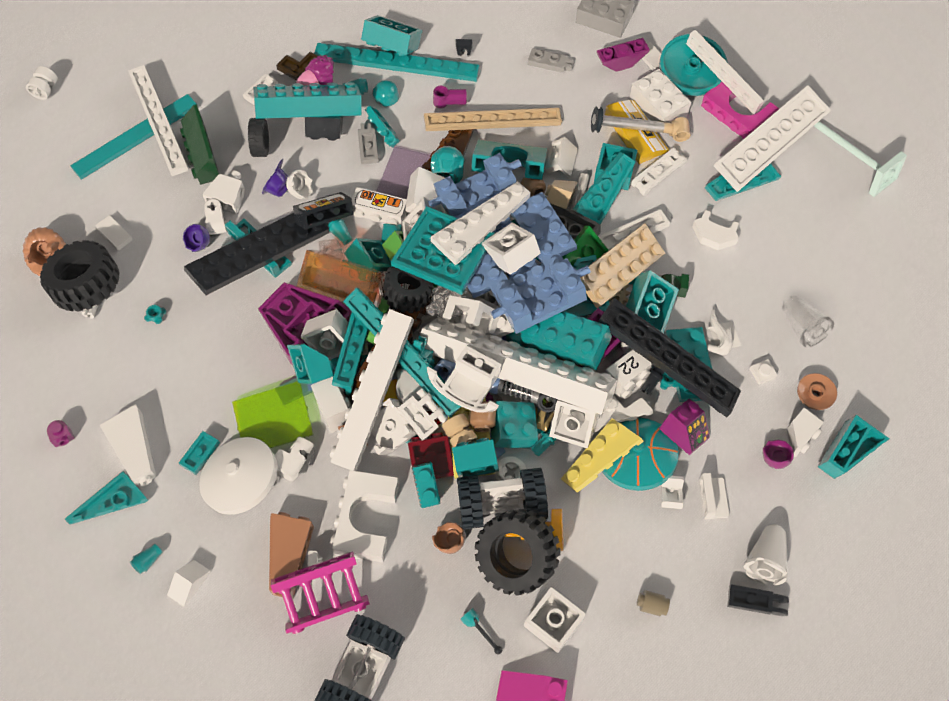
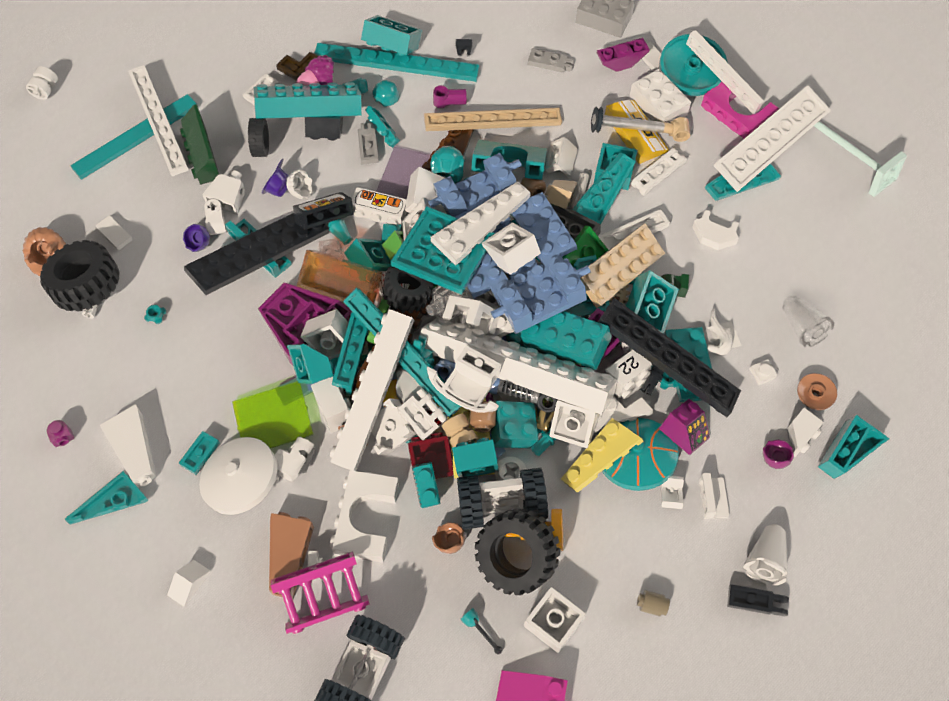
teal cone [130,544,163,574] -> none

